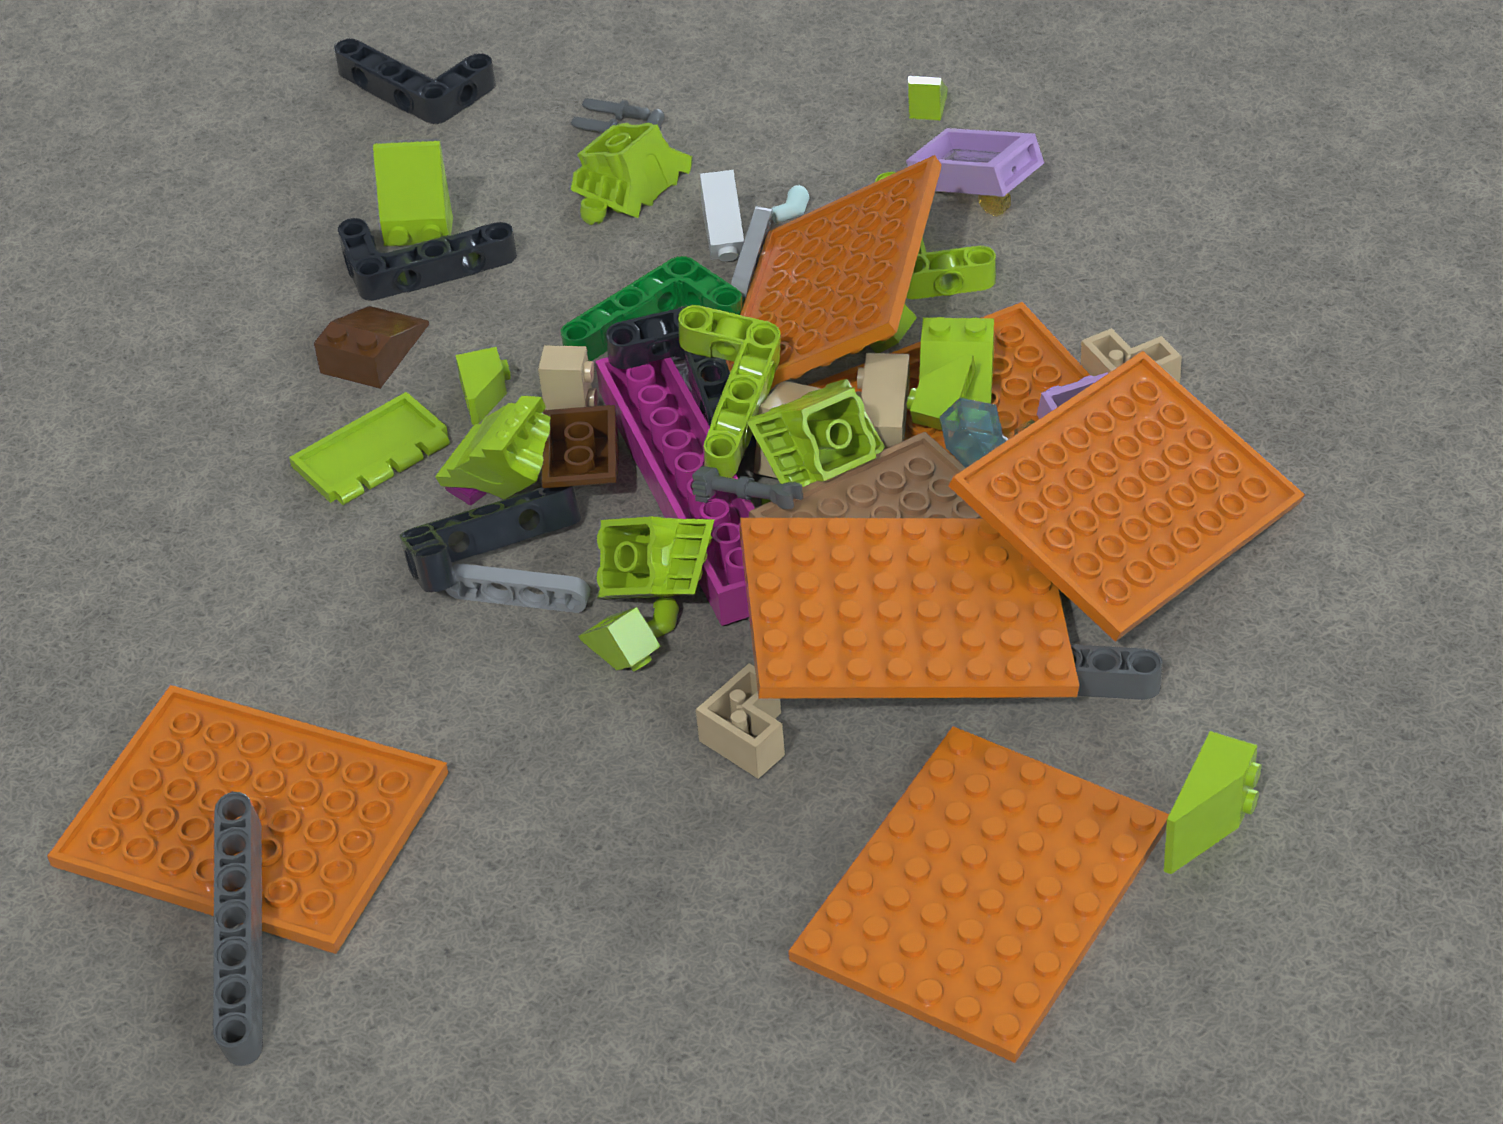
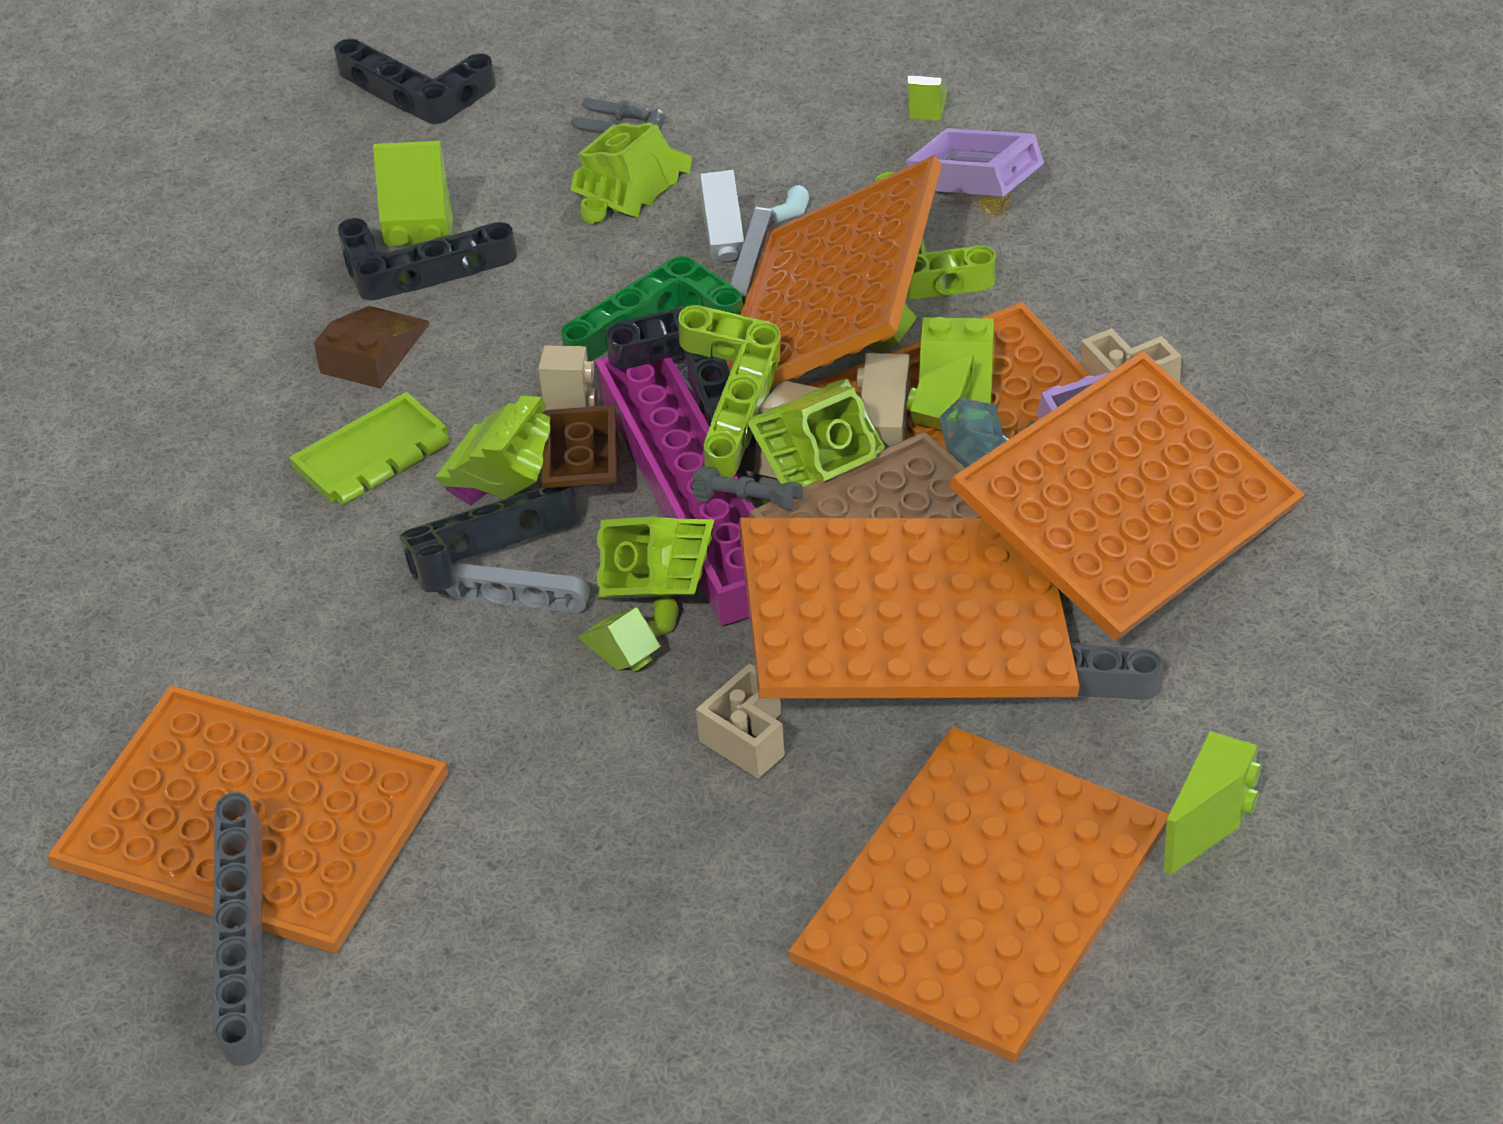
lime slope [455,347,511,425] -> none

